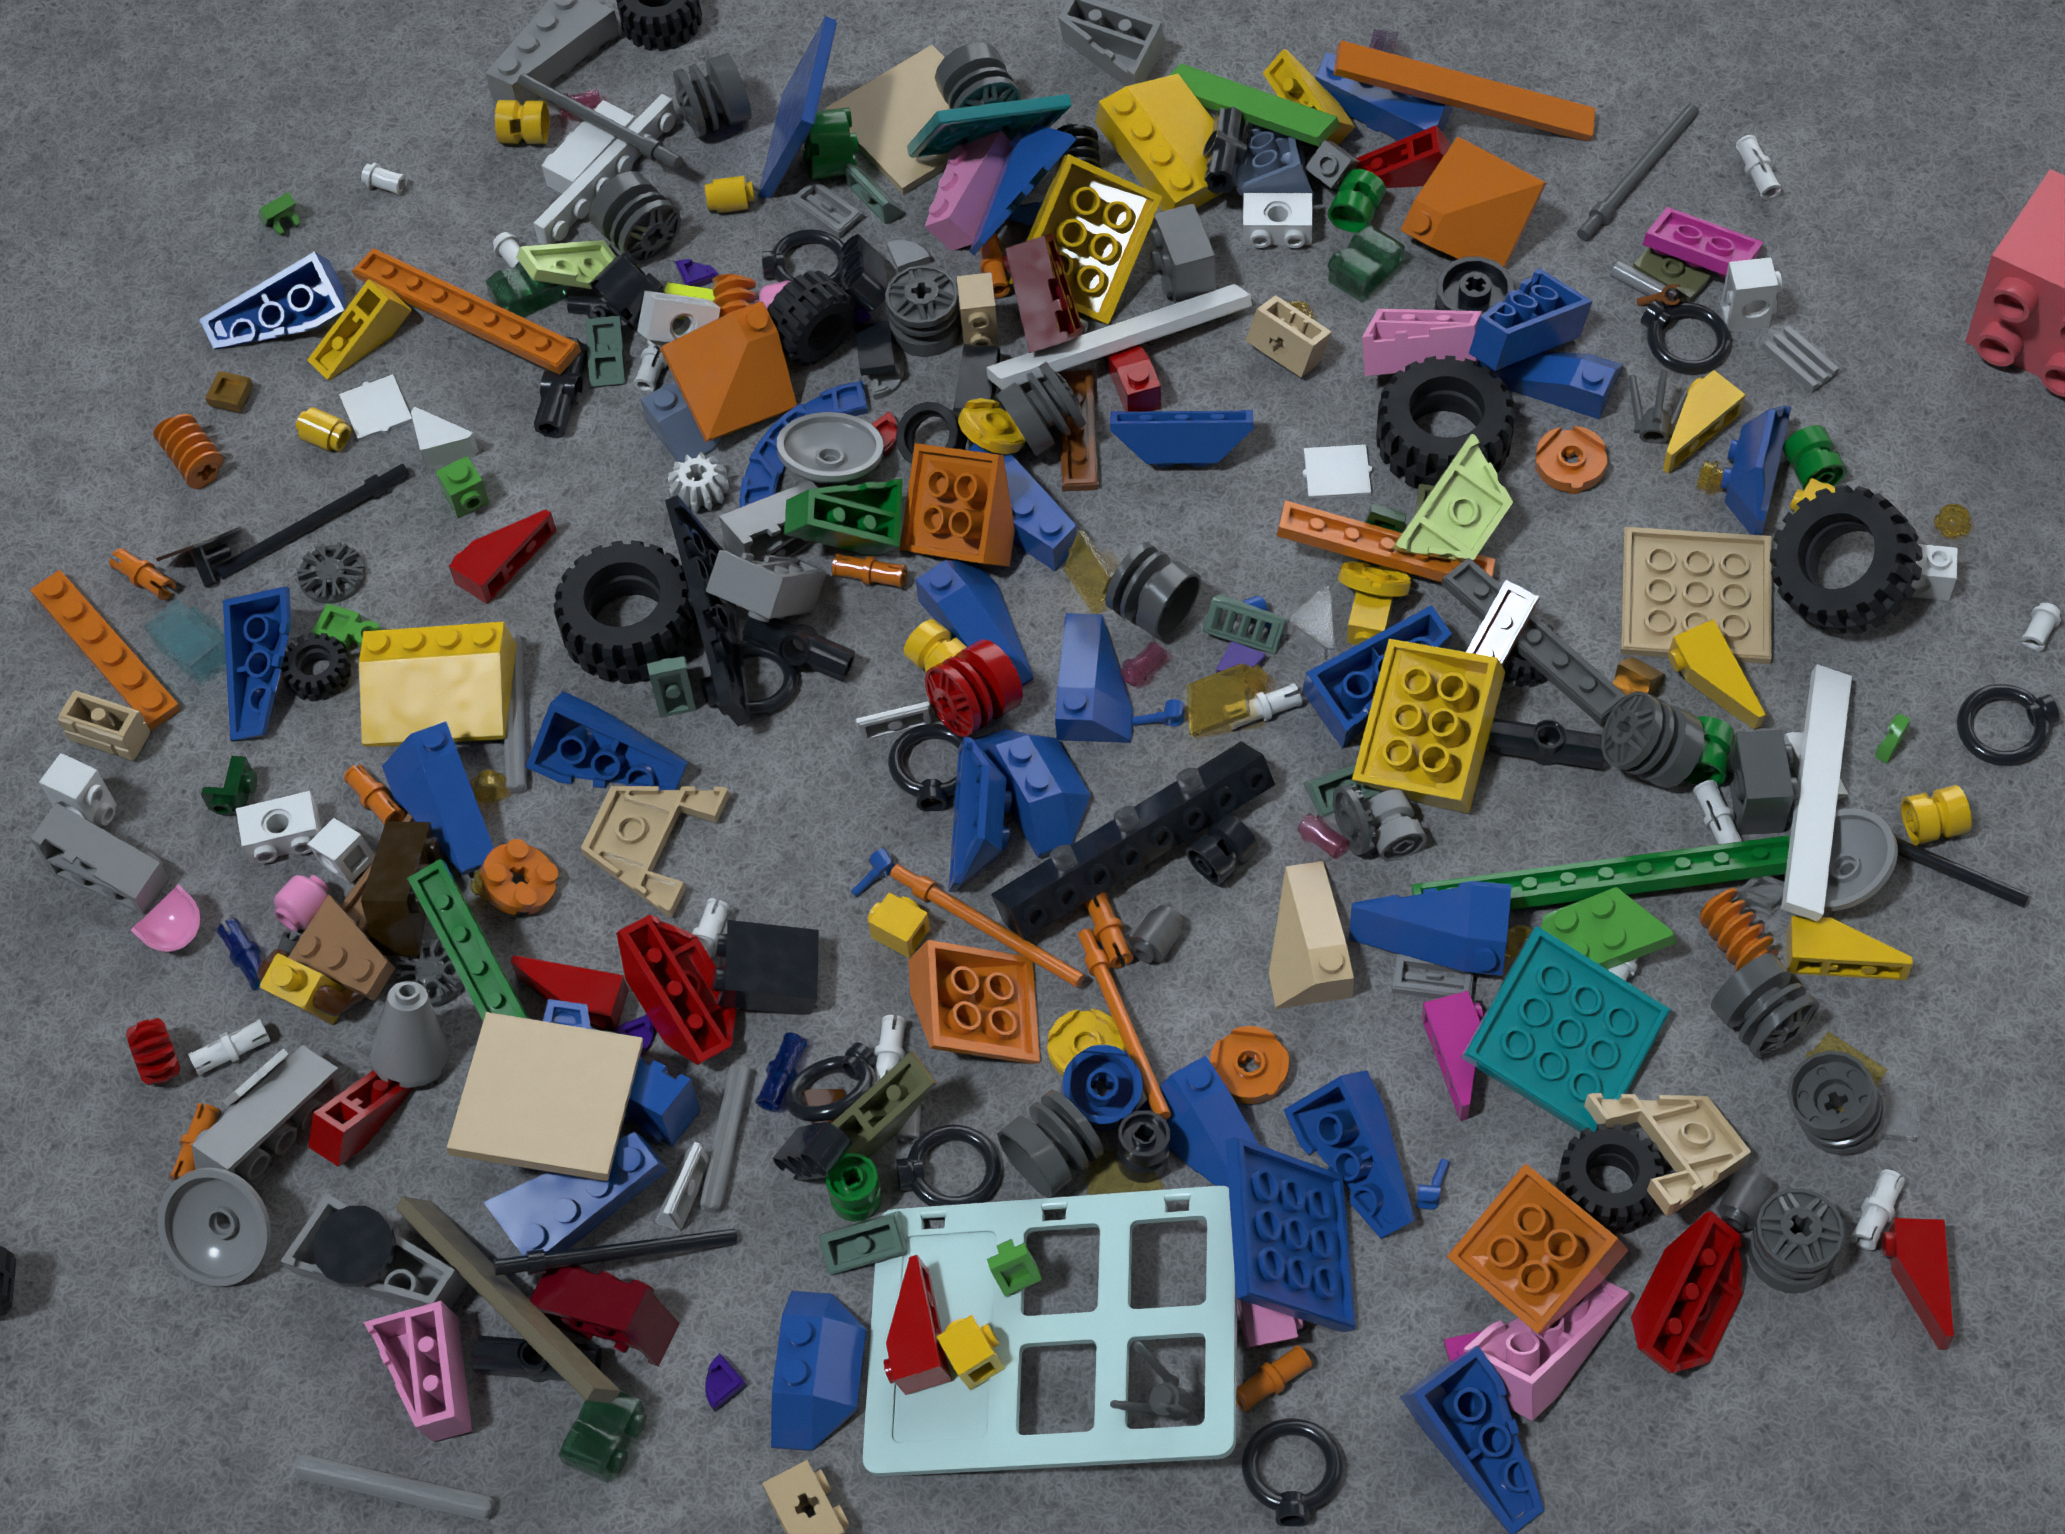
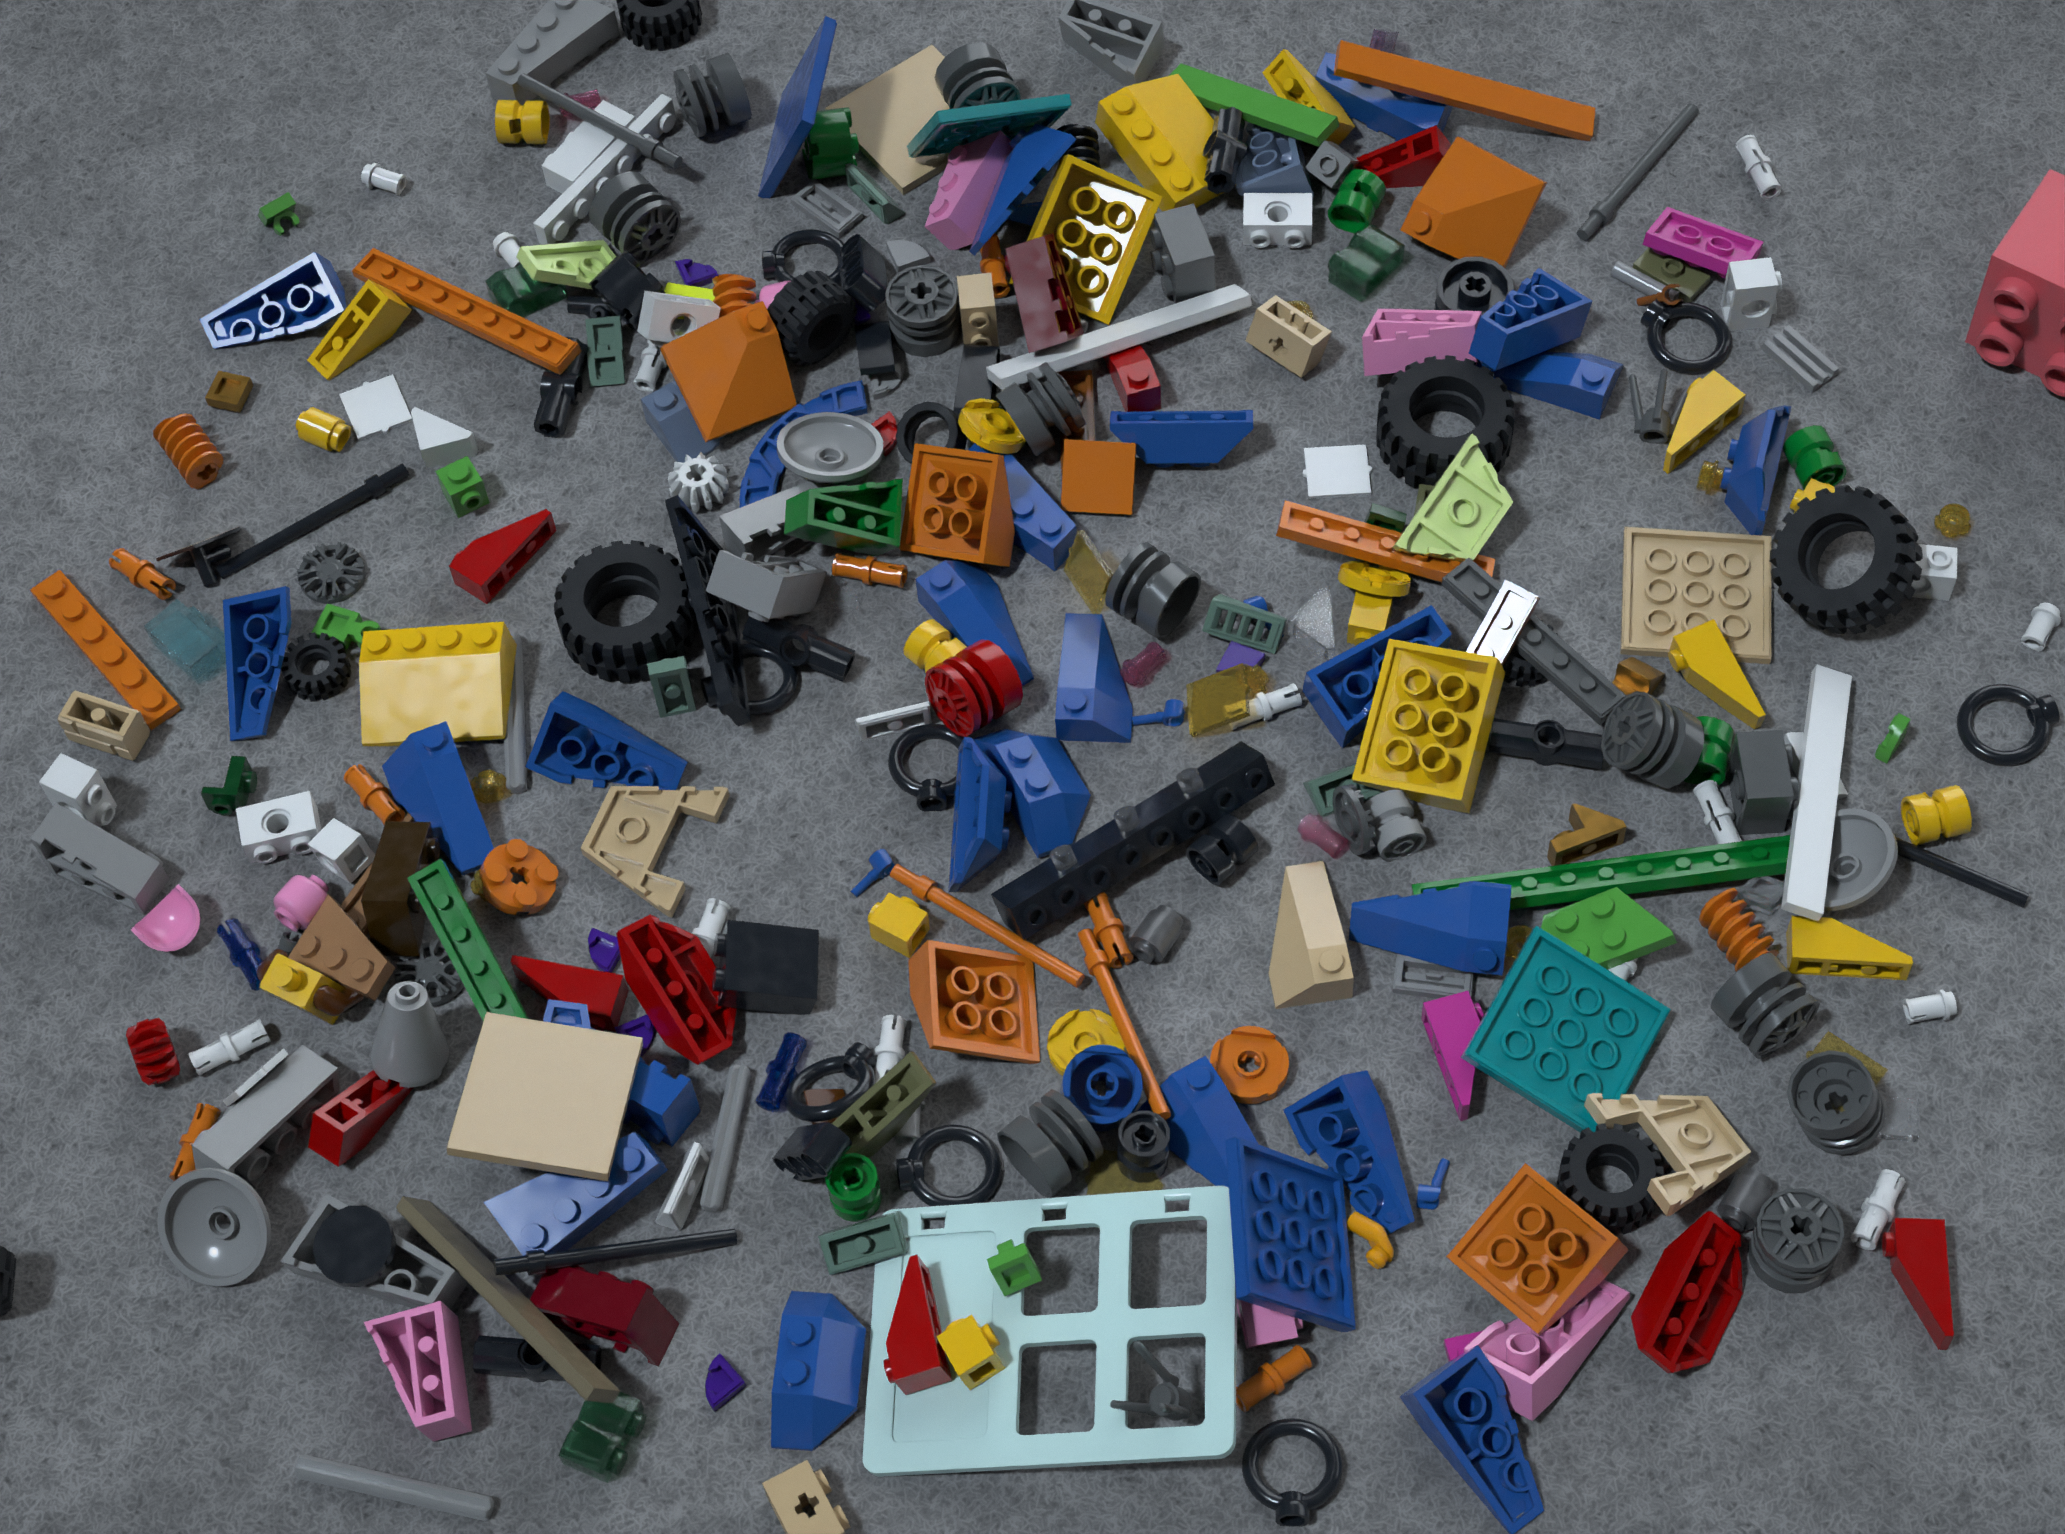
yellow brick [705,175,755,213] -> none
orange plate [1535,426,1607,494] -> none
none -> dark purple tile [588,928,621,973]
none -> orange tile [1061,439,1137,515]
none -> light orange arm [1347,1212,1394,1269]
none -> pearl gold slope [1547,803,1627,866]
none -> white pin [1903,989,1957,1024]

